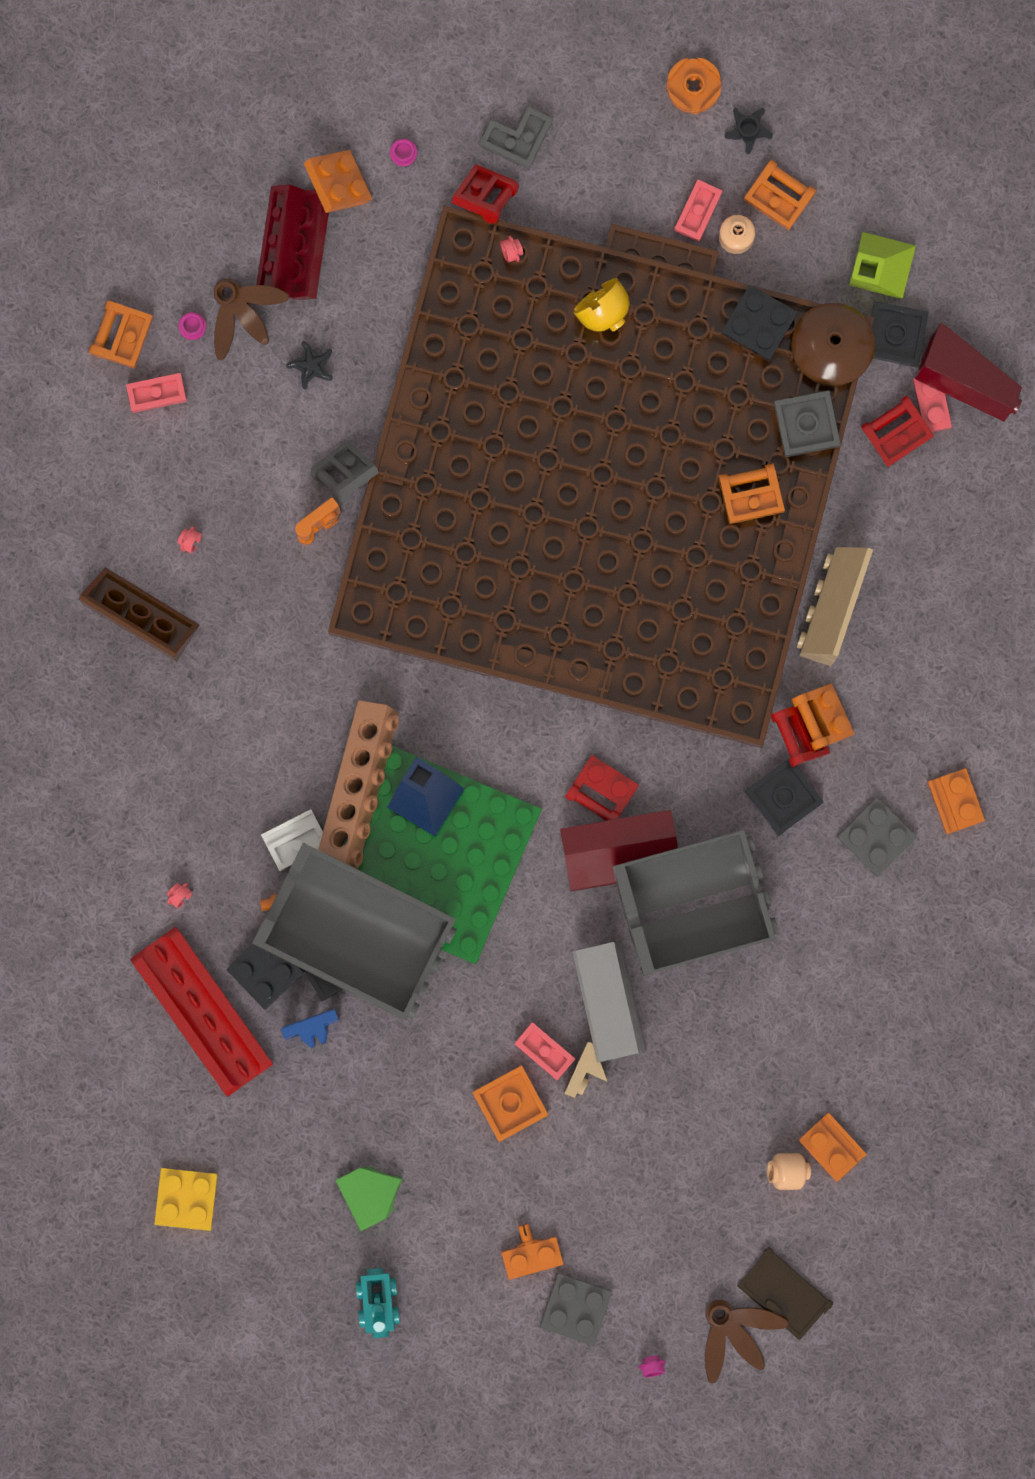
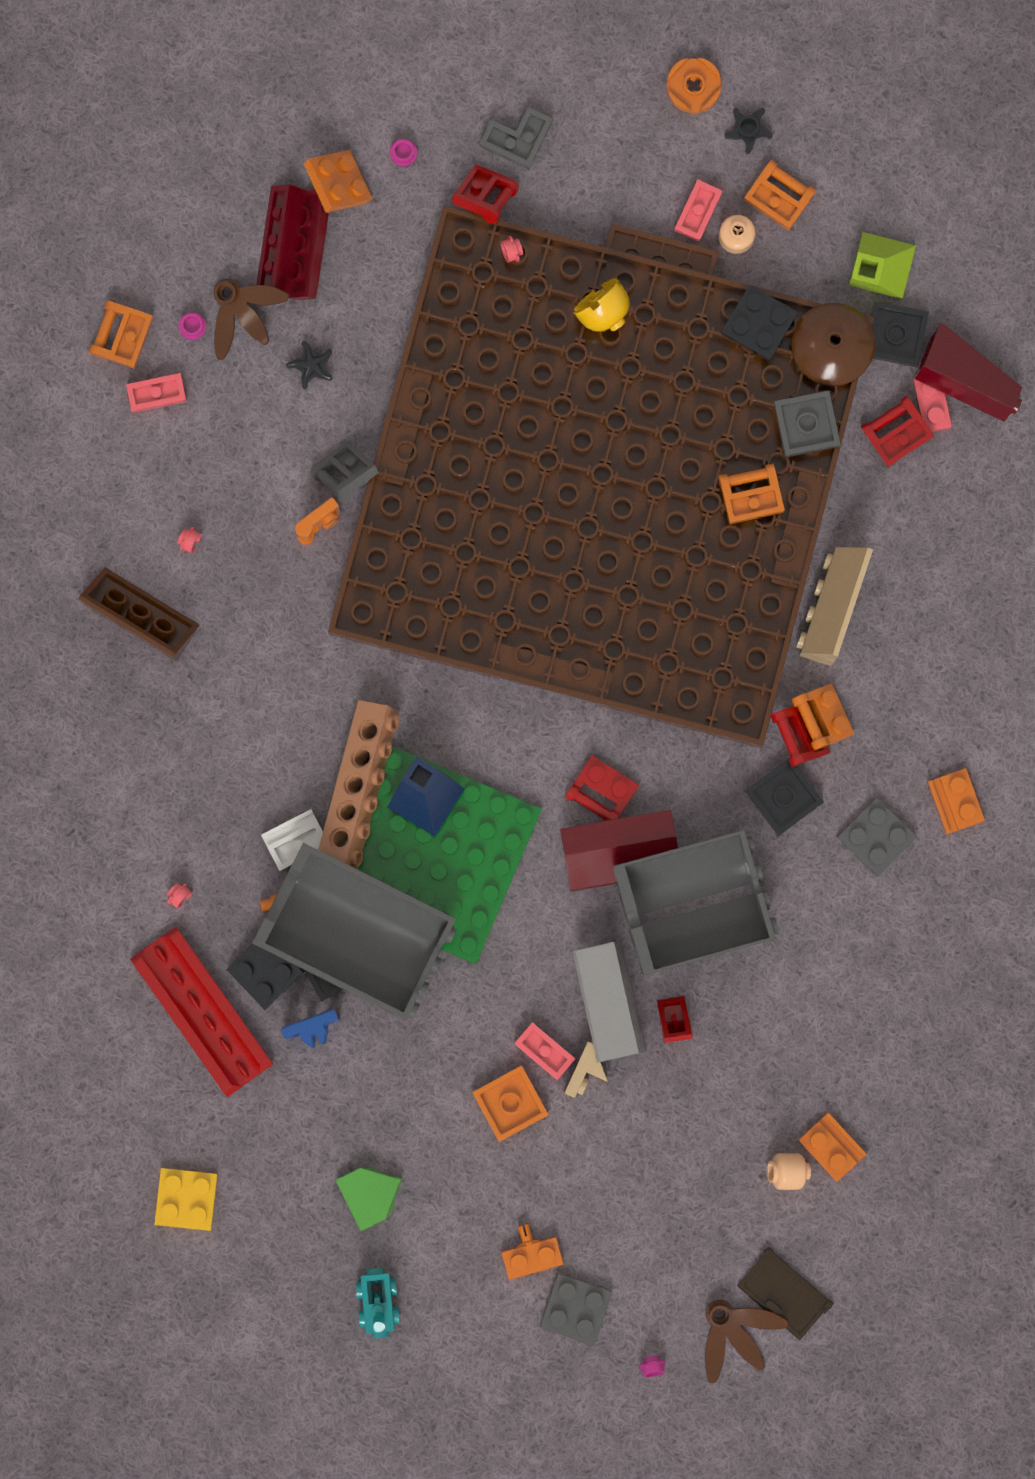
none -> red slope [656,996,693,1044]

